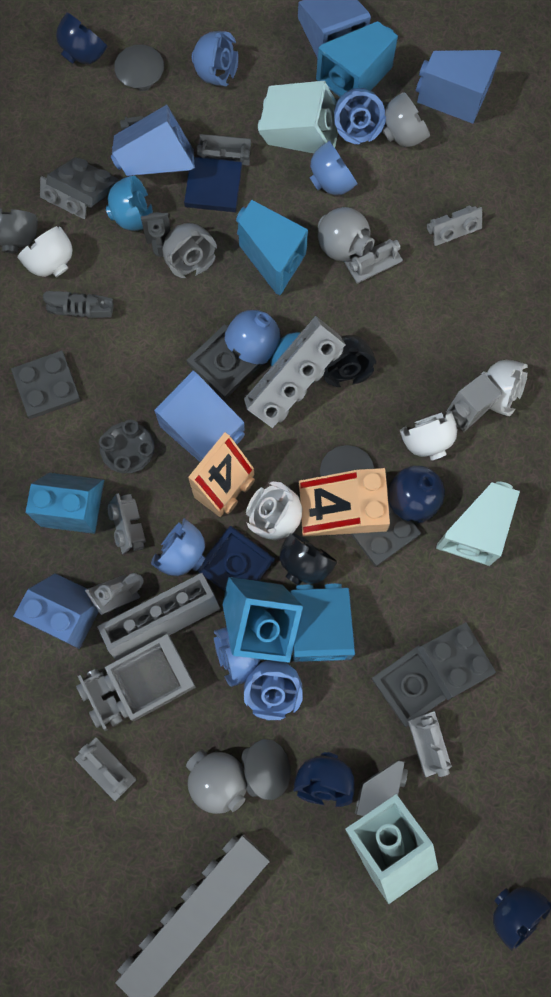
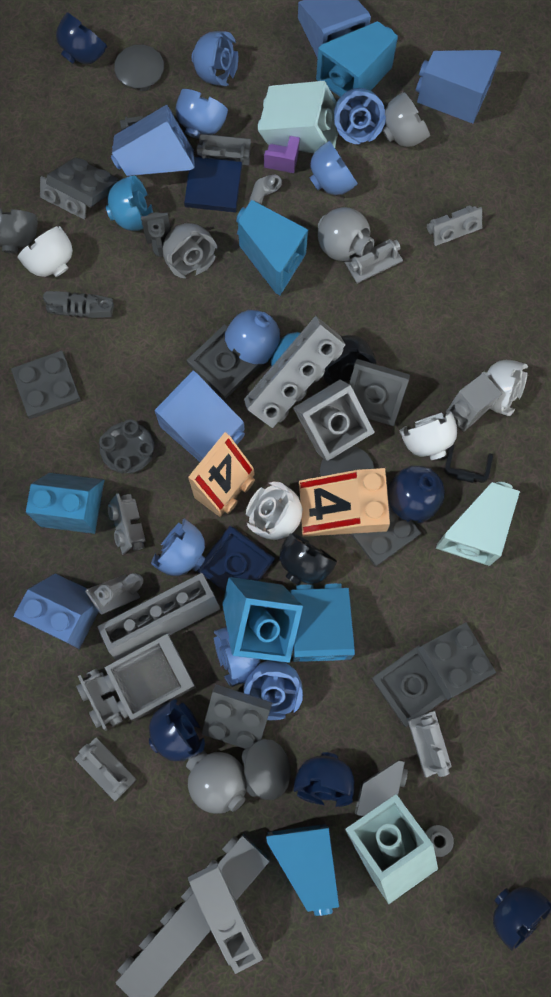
none -> dark blue cylinder [149,699,205,761]
none -> medium blue cylinder [175,89,228,139]
none -> light grey slope [188,863,263,974]
none -> dark grey plate [202,684,272,749]
none -> light grey arm [249,174,282,204]
none -> medium lavender panel [264,136,300,173]
none -> dark azure slope [266,824,339,916]
none -> light grey brick [293,380,375,461]
none -> dark grey plate [349,359,410,426]
none -> light grey plate [425,825,454,857]
none -> black piece [444,444,493,483]

